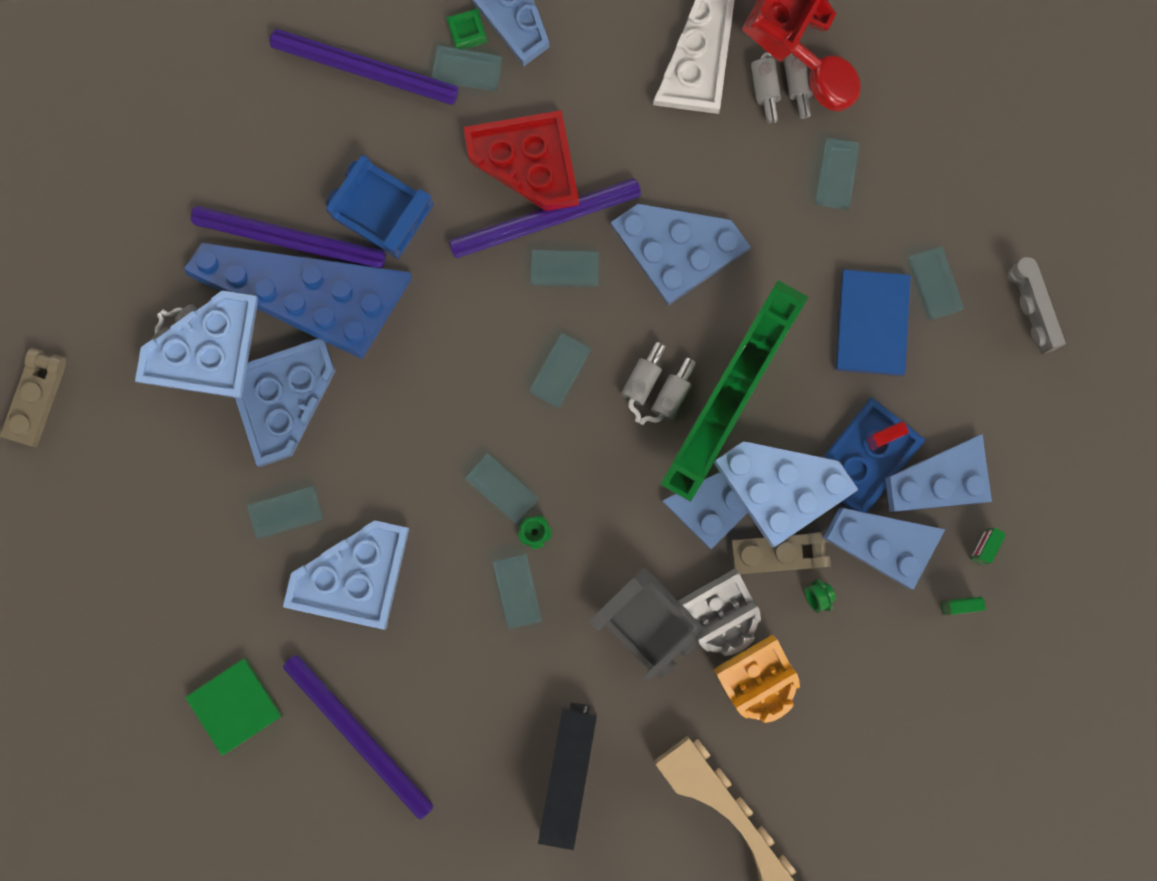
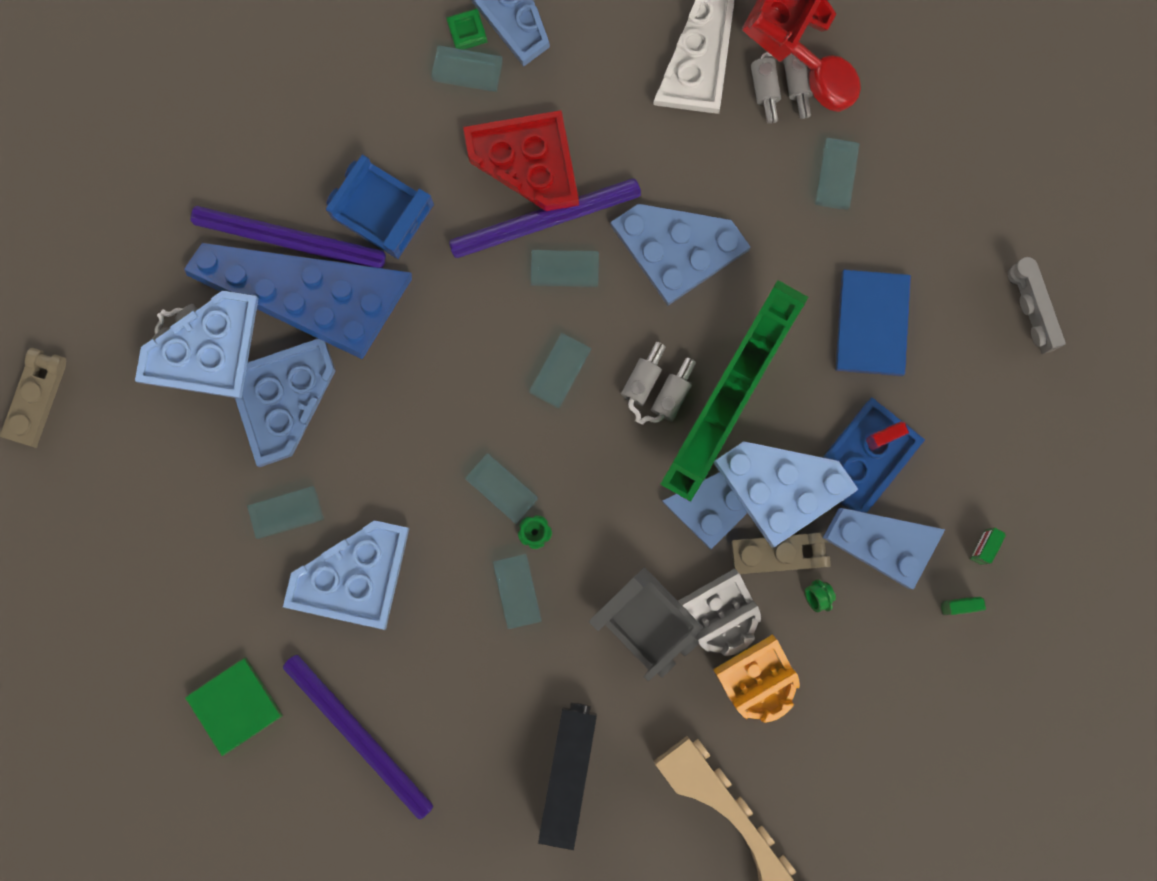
dark purple axle [270,29,459,105] -> none
medium blue wing [885,434,992,512] -> none
clear light blue tile [908,246,964,321] -> none

